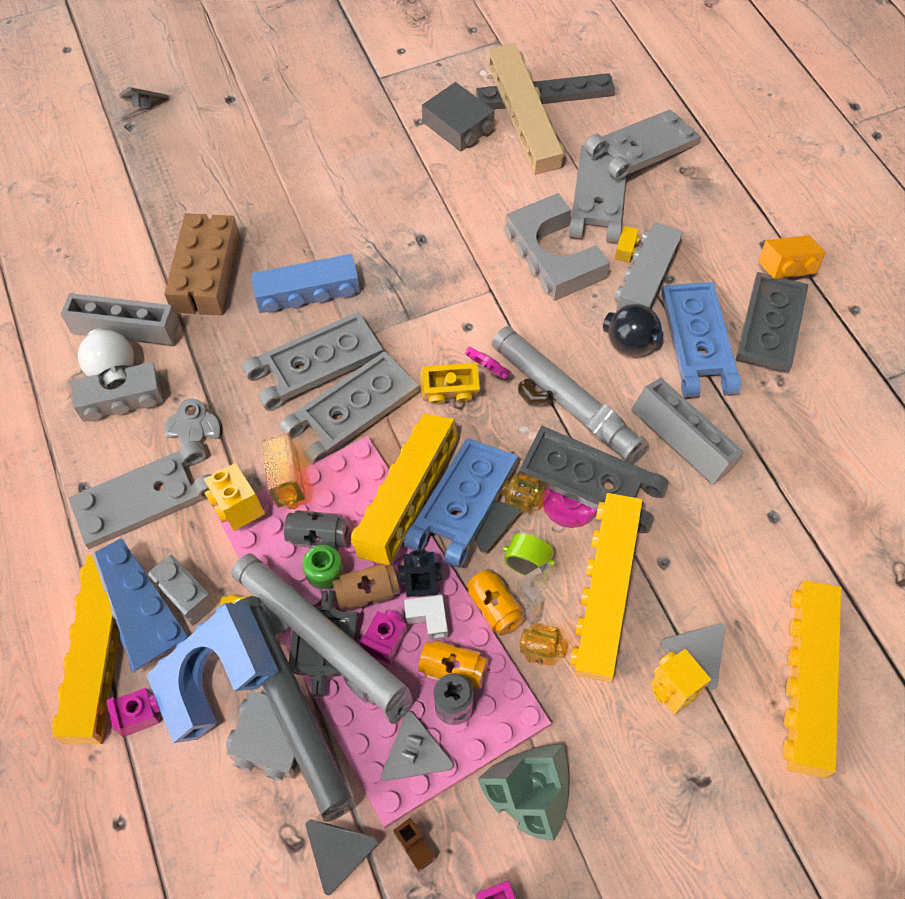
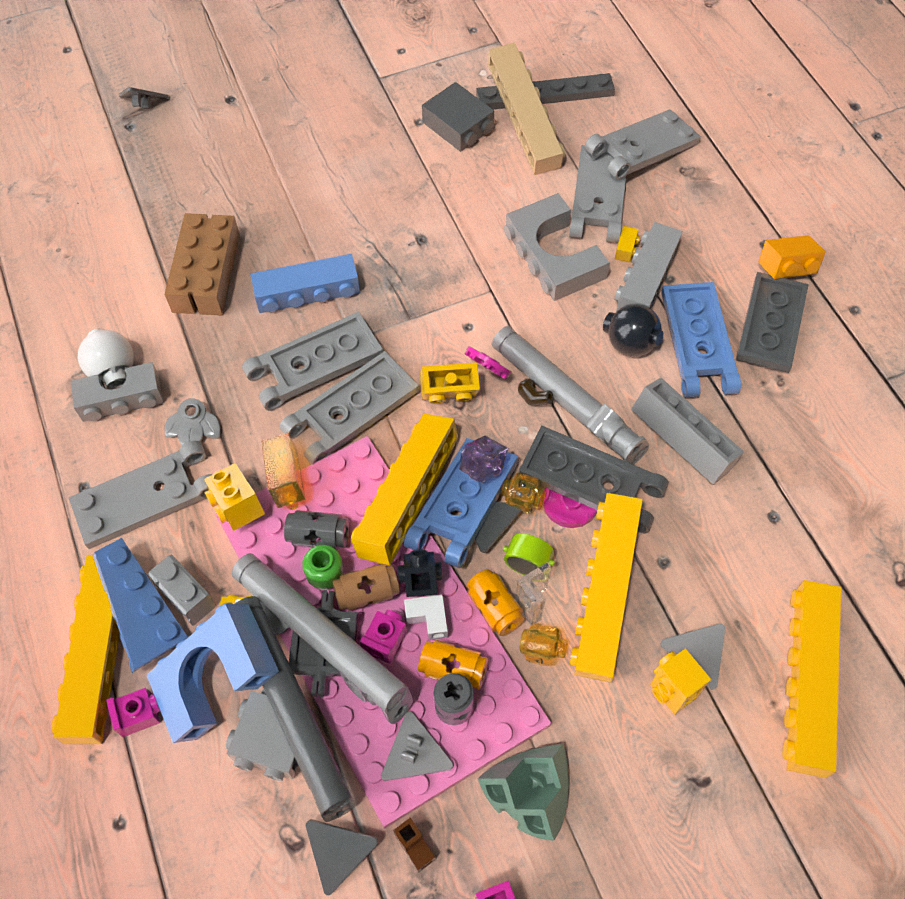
light grey brick [61,293,179,345] -> none
none -> clear purple brick [459,436,509,483]

